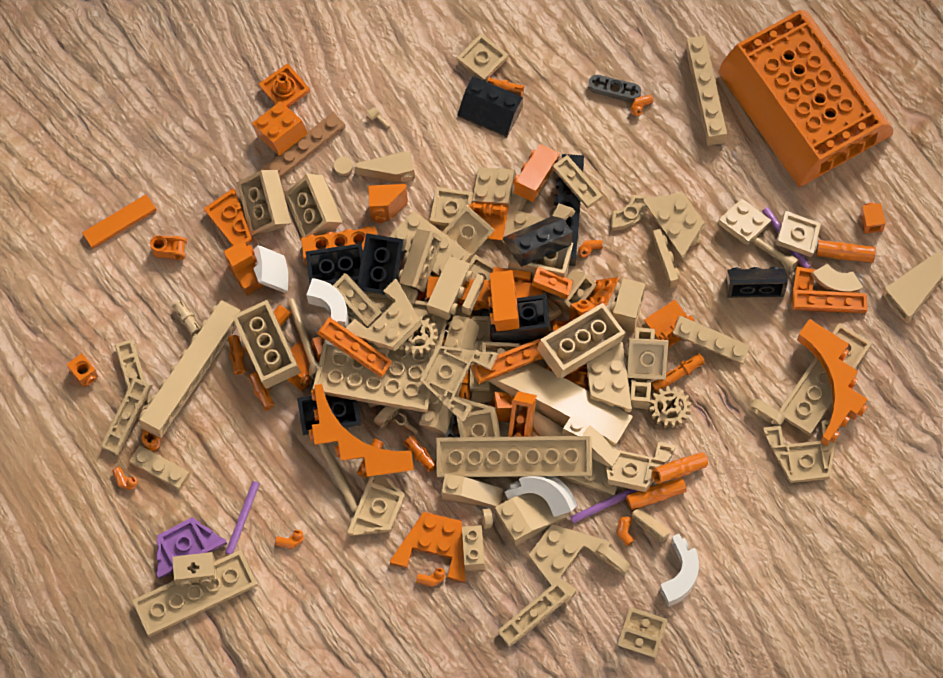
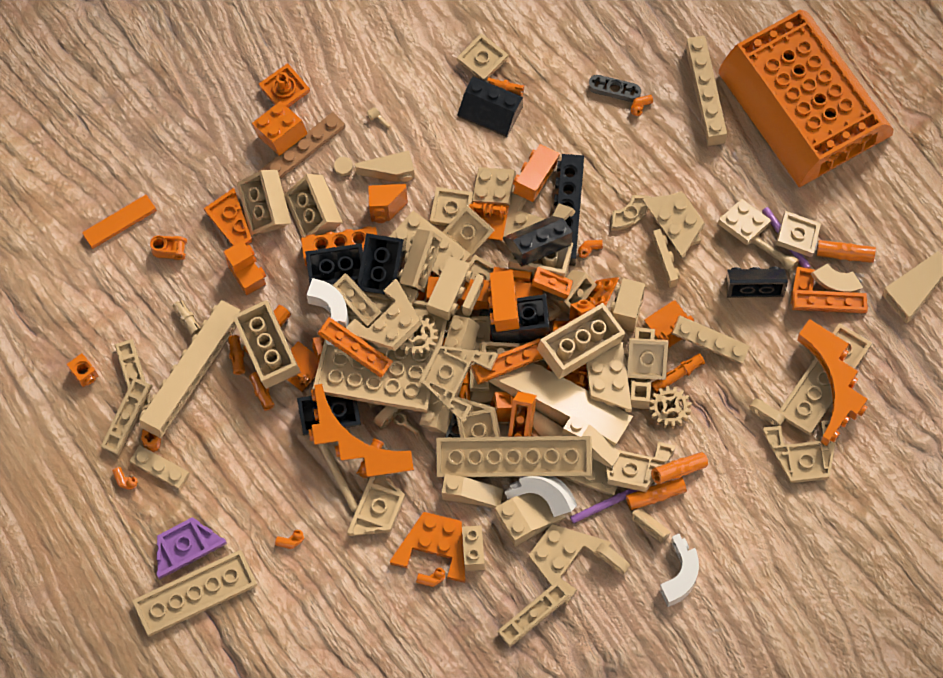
tan brick [172,552,216,587] -> none
medium lavender bar [225,481,260,555] -> none
white slope [253,245,288,293] -> none
tan piece [288,298,319,379] -> none
orange pin [404,435,437,473] -> none
tan tile [482,509,493,529] -> none
tan plate [553,155,603,209] -> none
orange arm [616,516,634,547] -> none
tan slope [618,607,668,658] -> none
orange brick [860,202,885,234] -> none

